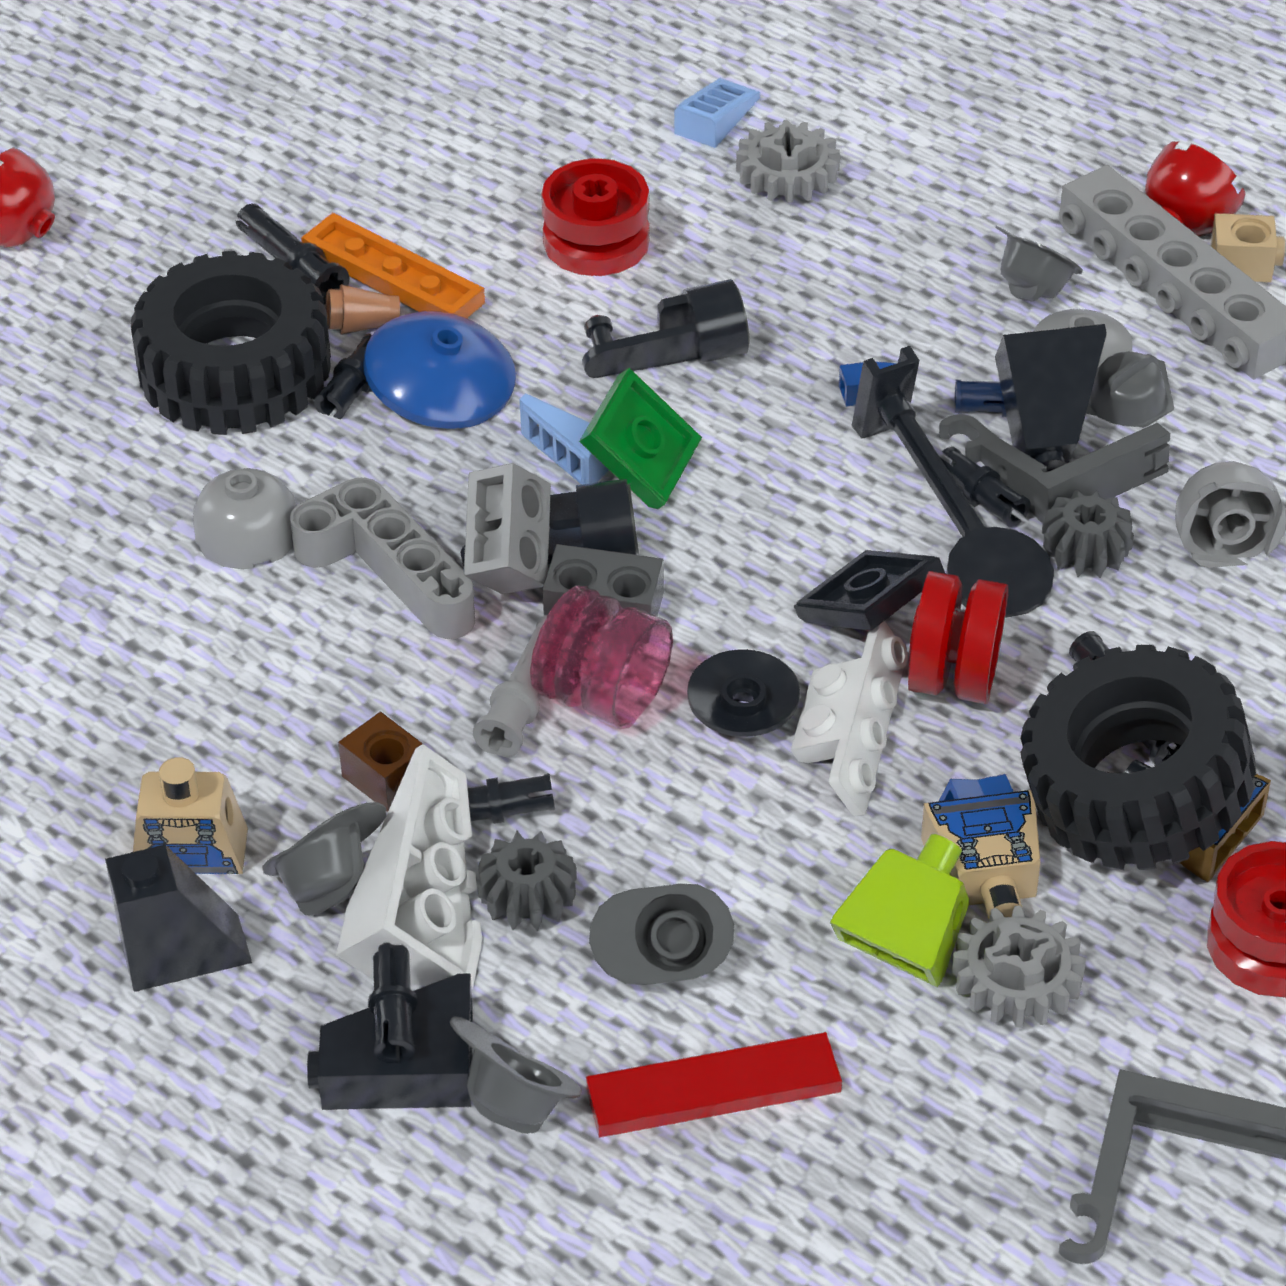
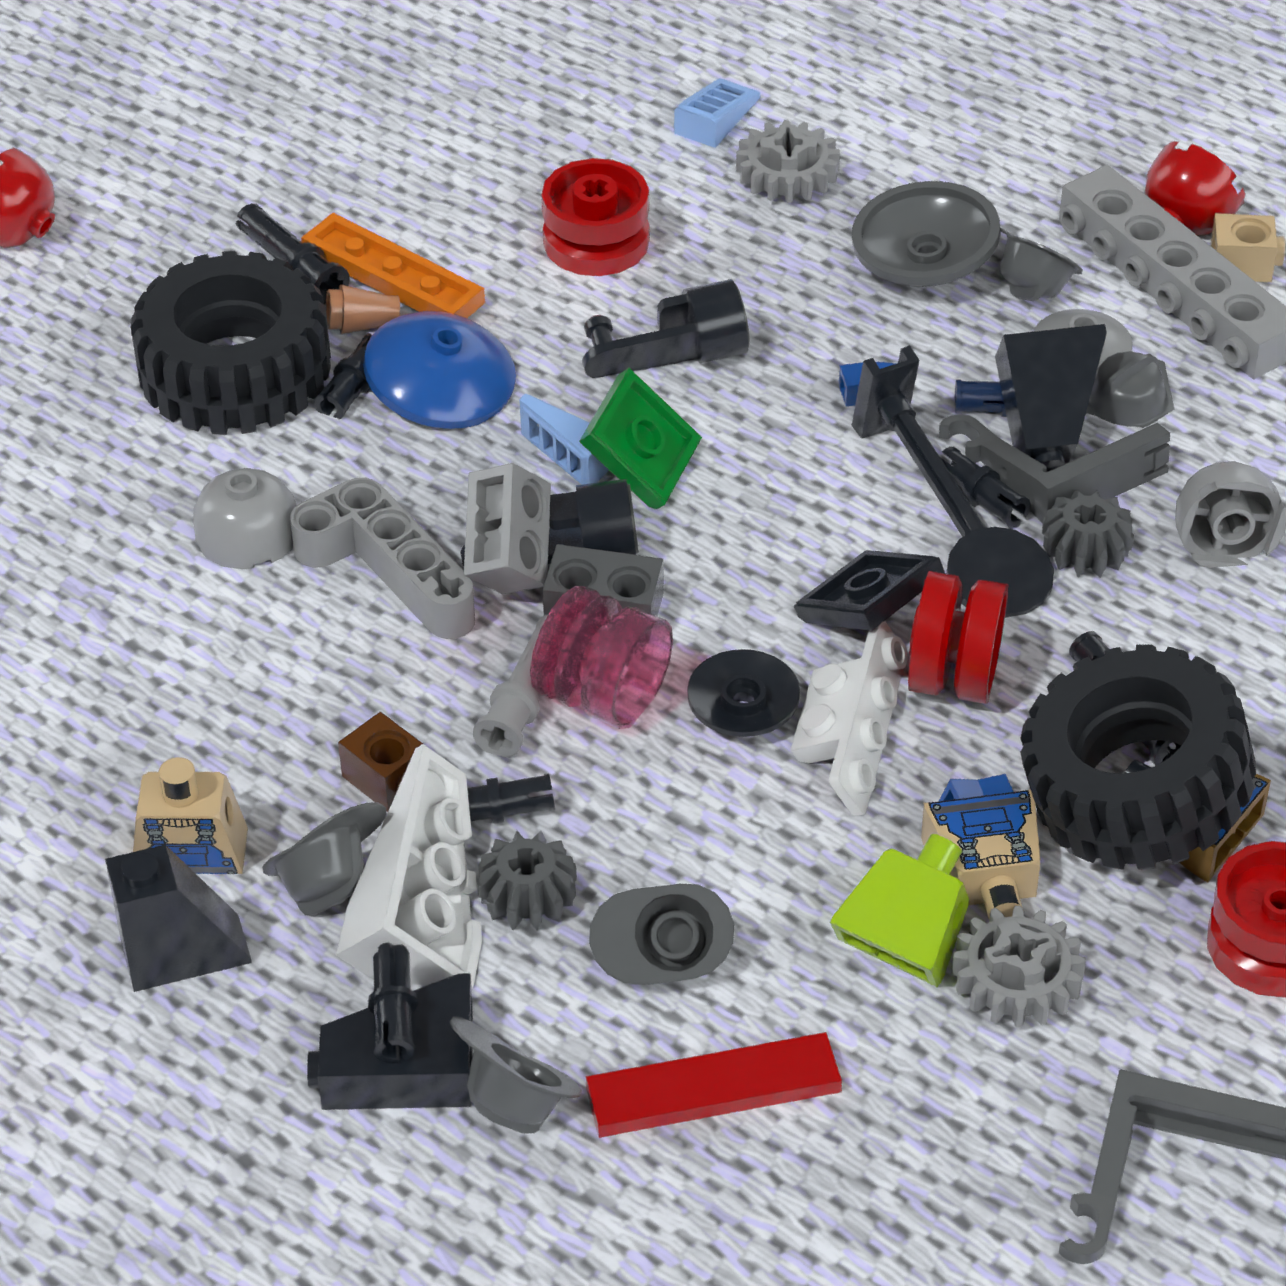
none -> dark grey dish [852,181,1001,287]

